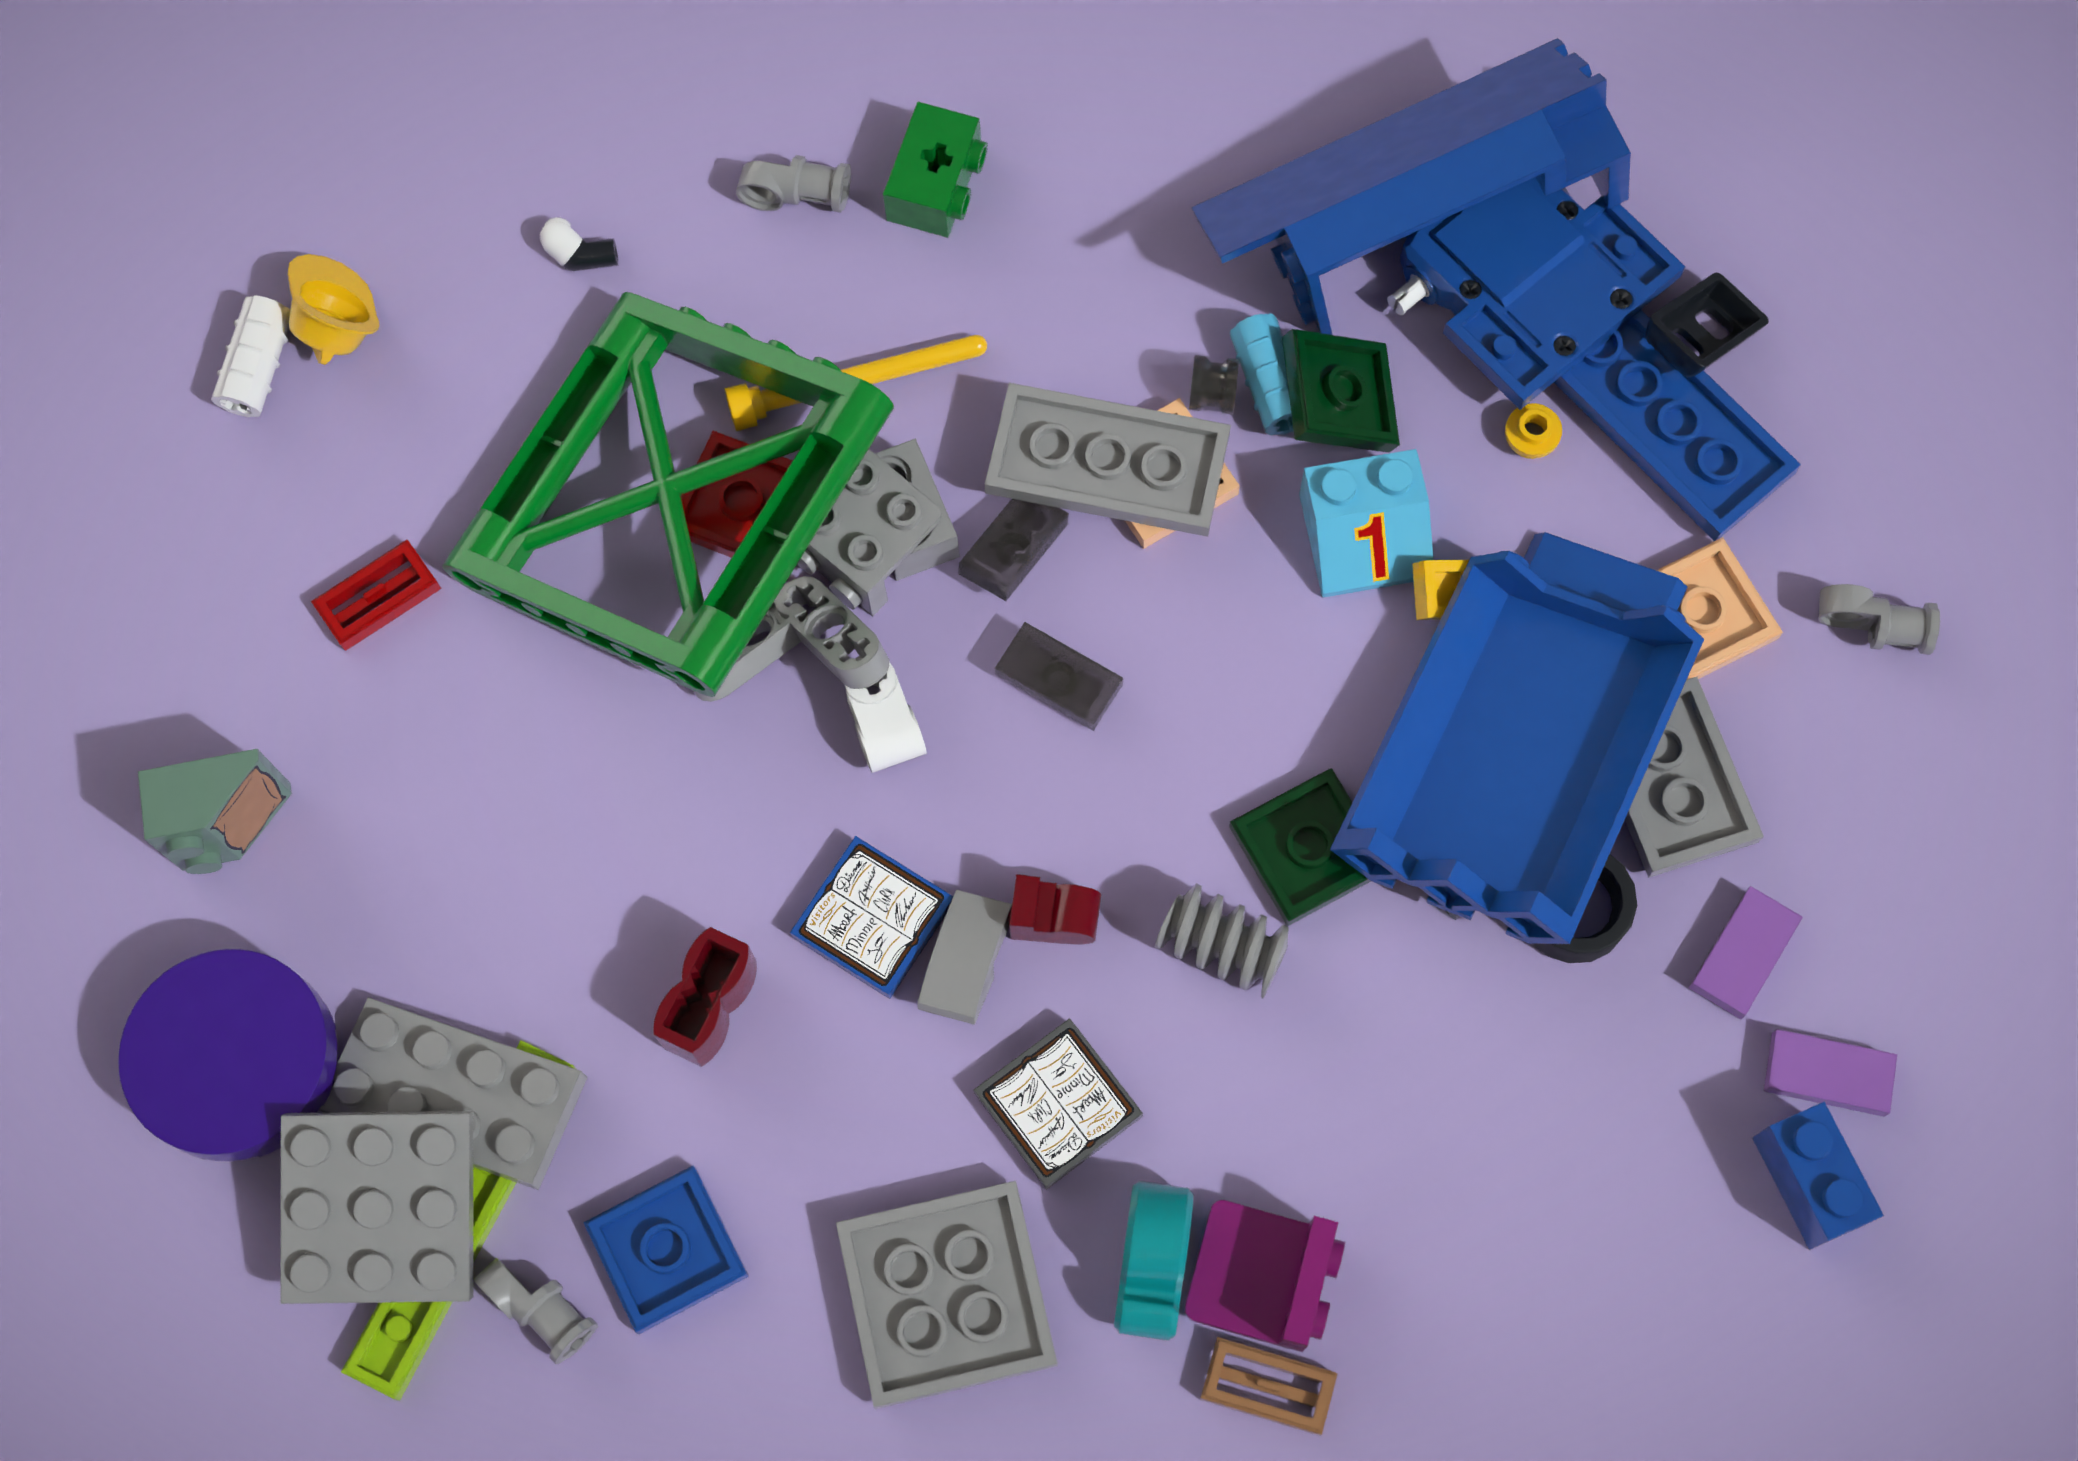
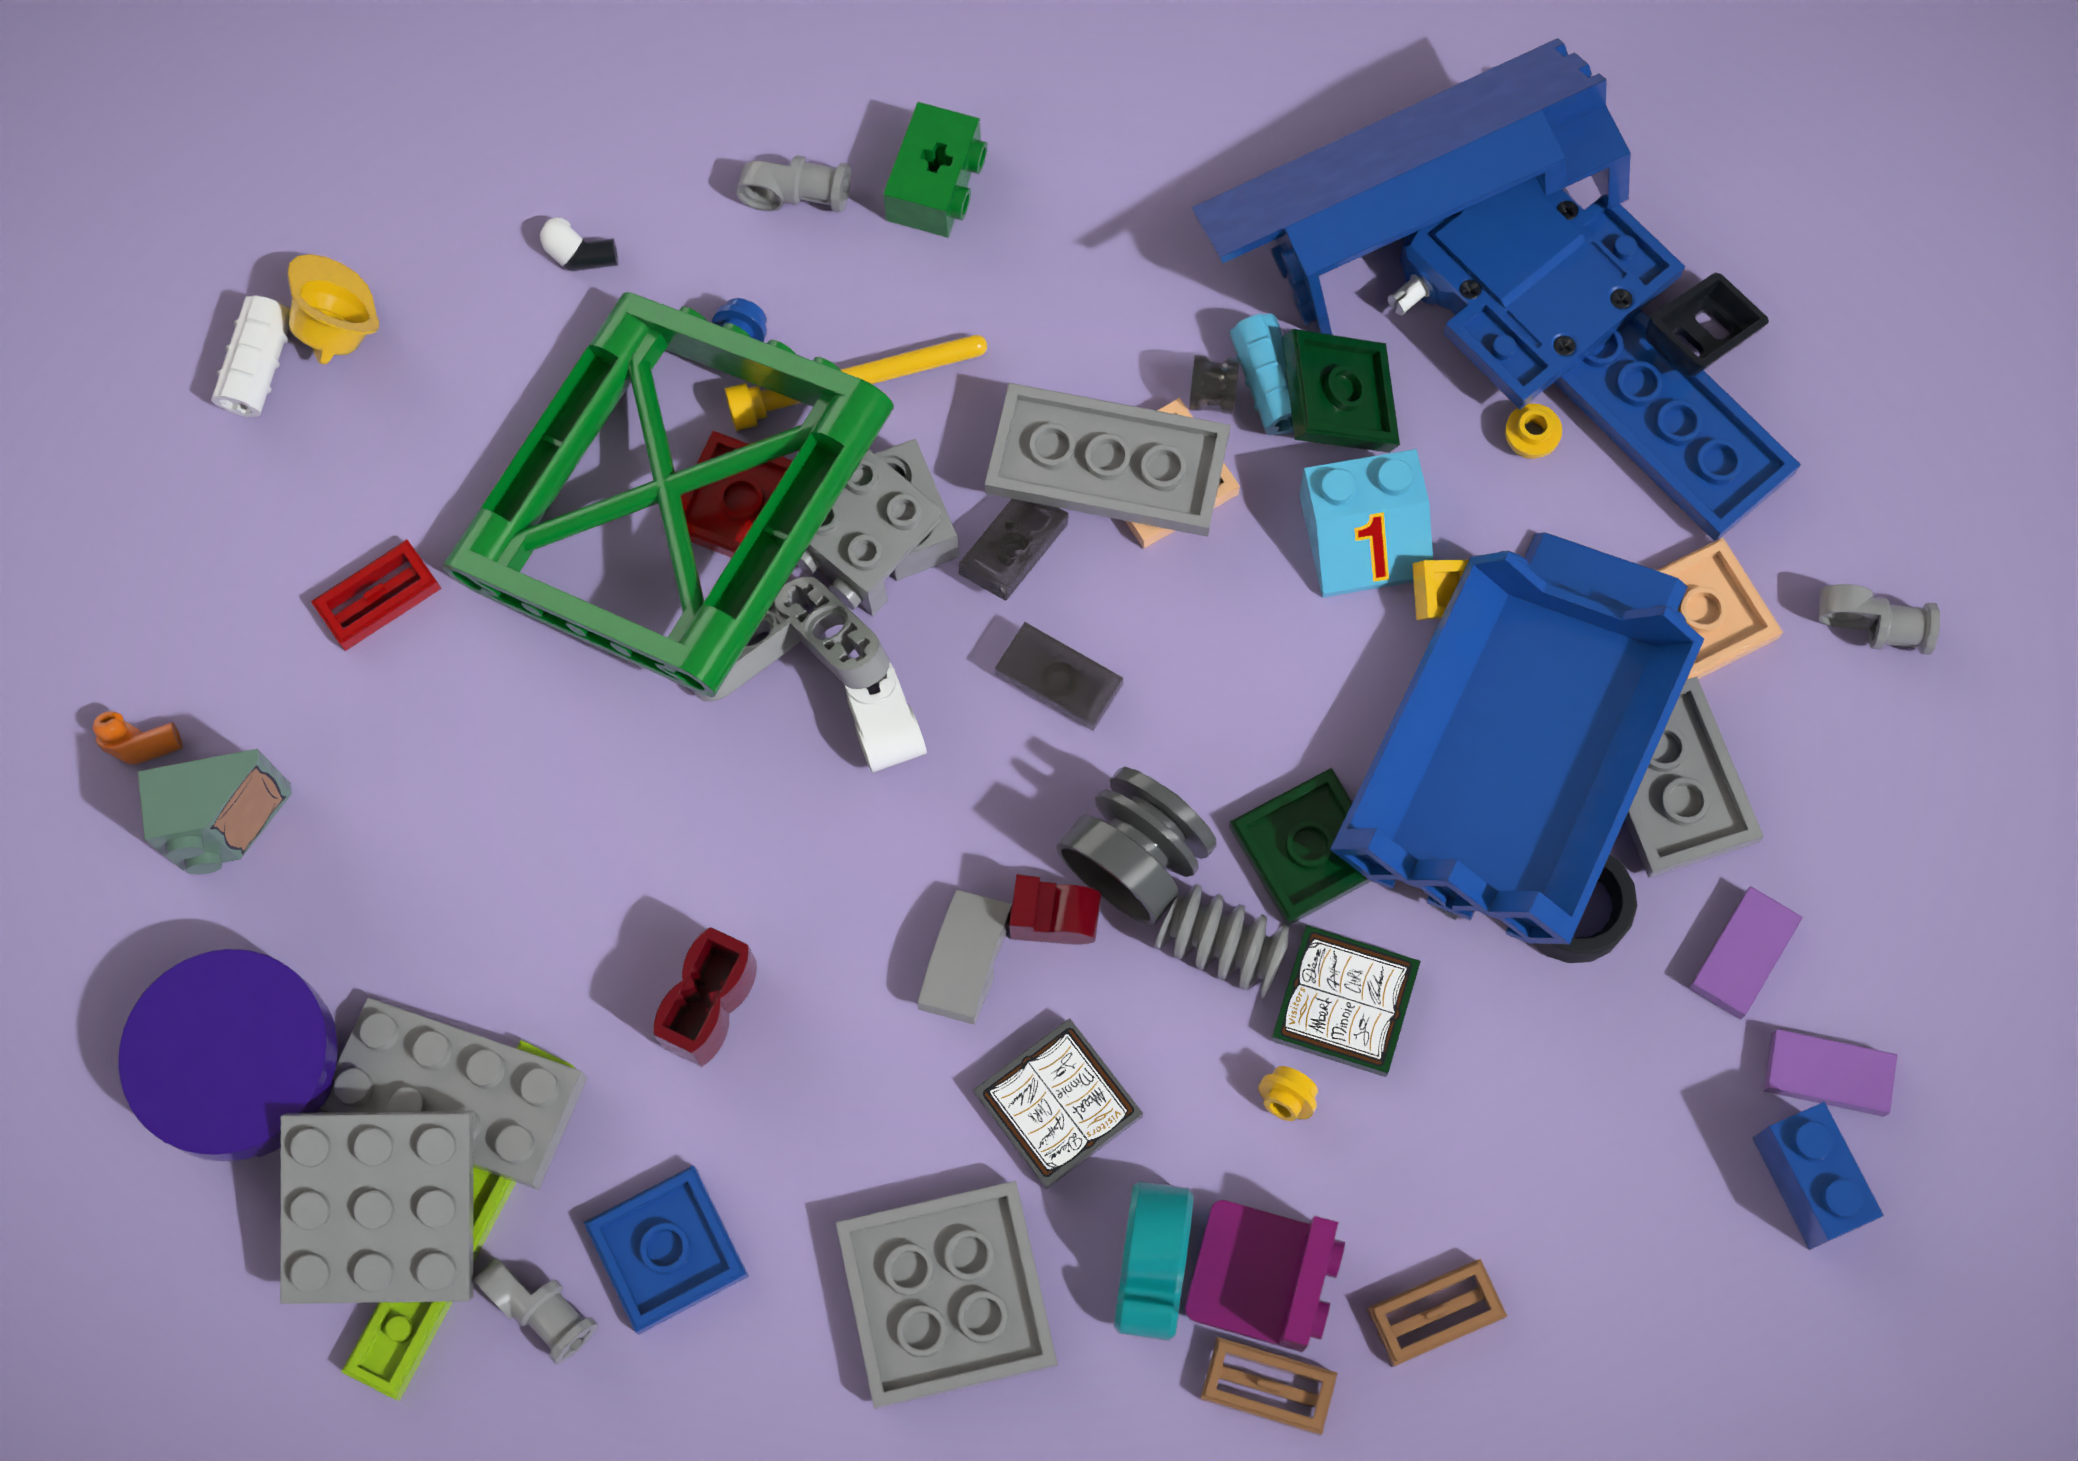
tile [790,836,953,999] -> none
none -> orange arm [92,711,183,765]
none -> blue plate [712,298,767,342]
none -> dark grey wheel [1056,766,1217,925]
none -> yellow plate [1258,1066,1318,1121]
none -> tile [1271,925,1421,1077]
none -> medium nougat tile [1366,1259,1507,1368]

